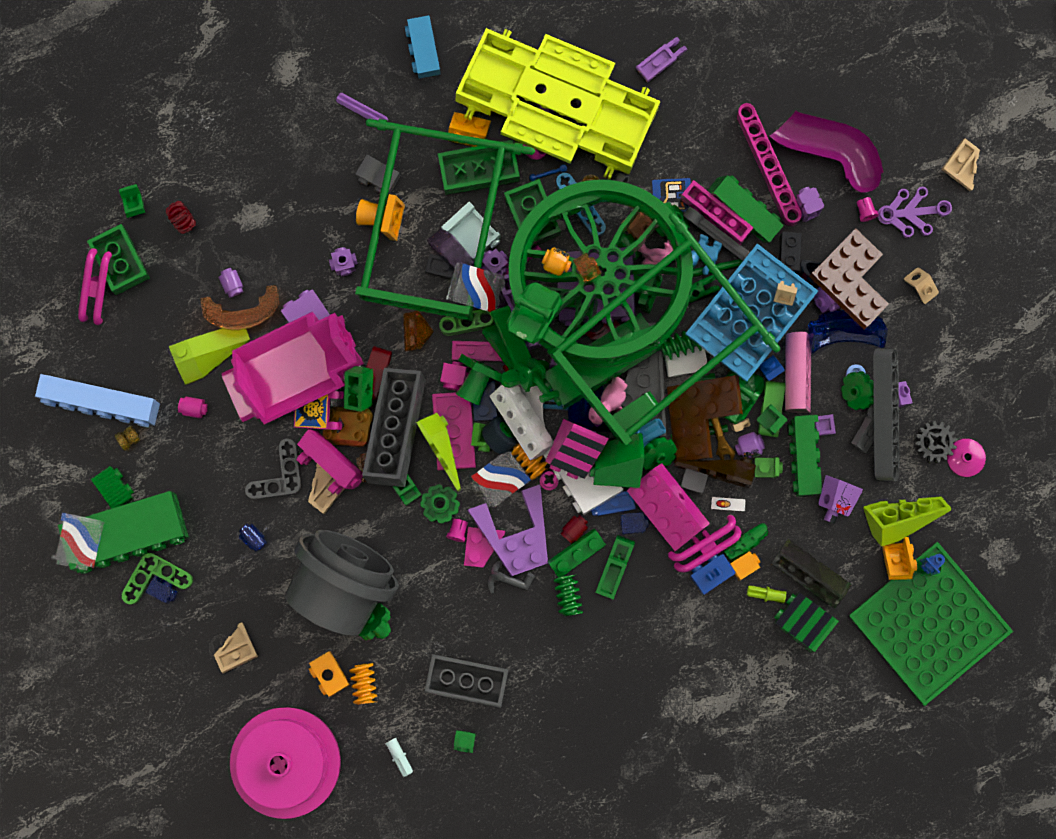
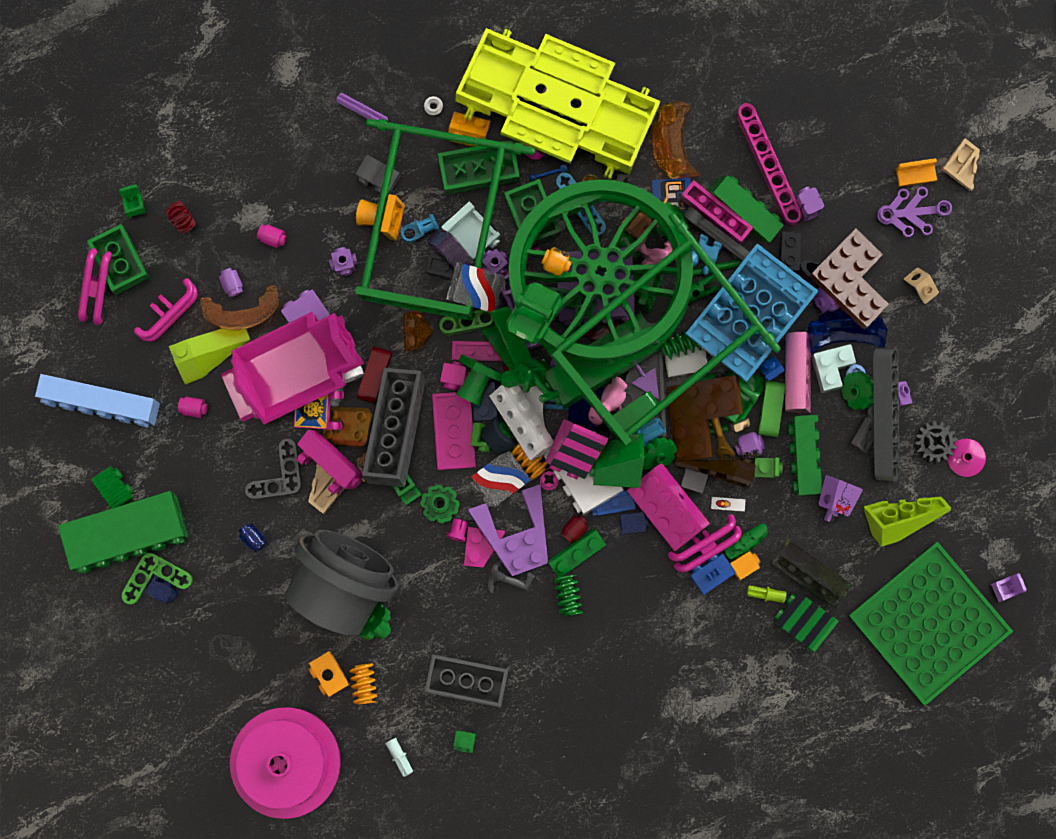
clear panel [52,513,104,570] -> none
clear yellow wheel [114,425,141,451] -> none
tan wing [214,622,258,674] -> none
green brick [344,366,373,412] -> none
dark azure brick [405,15,441,79] -> none
lime wedge [416,413,461,492] -> none
clear orange brick [573,253,602,283] -> none
green slope [595,535,635,599] -> none
medium lavender hinge [636,37,687,83] -> none
green panel [757,404,788,436] -> none
magenta animal [768,111,883,192] -> none
tan tile [773,281,797,306] -> none
medium lavender tile [814,414,836,436] -> none
dark pink bush [857,197,879,222] -> none
light orange bracket [882,537,917,580] -> none
blue hinge [919,554,945,575] -> none
none -> dark pink piece [134,278,198,342]
none -> dark pink brick [257,224,287,249]
none -> dark azure connector [401,214,439,243]
none -> white plate [424,96,443,115]
none -> medium lavender piece [632,364,659,399]
none -> clear orange windscreen [652,100,699,179]
none -> light aqua brick [811,344,856,394]
none -> light orange panel [896,158,937,187]
none -> medium lavender bracket [991,573,1027,602]

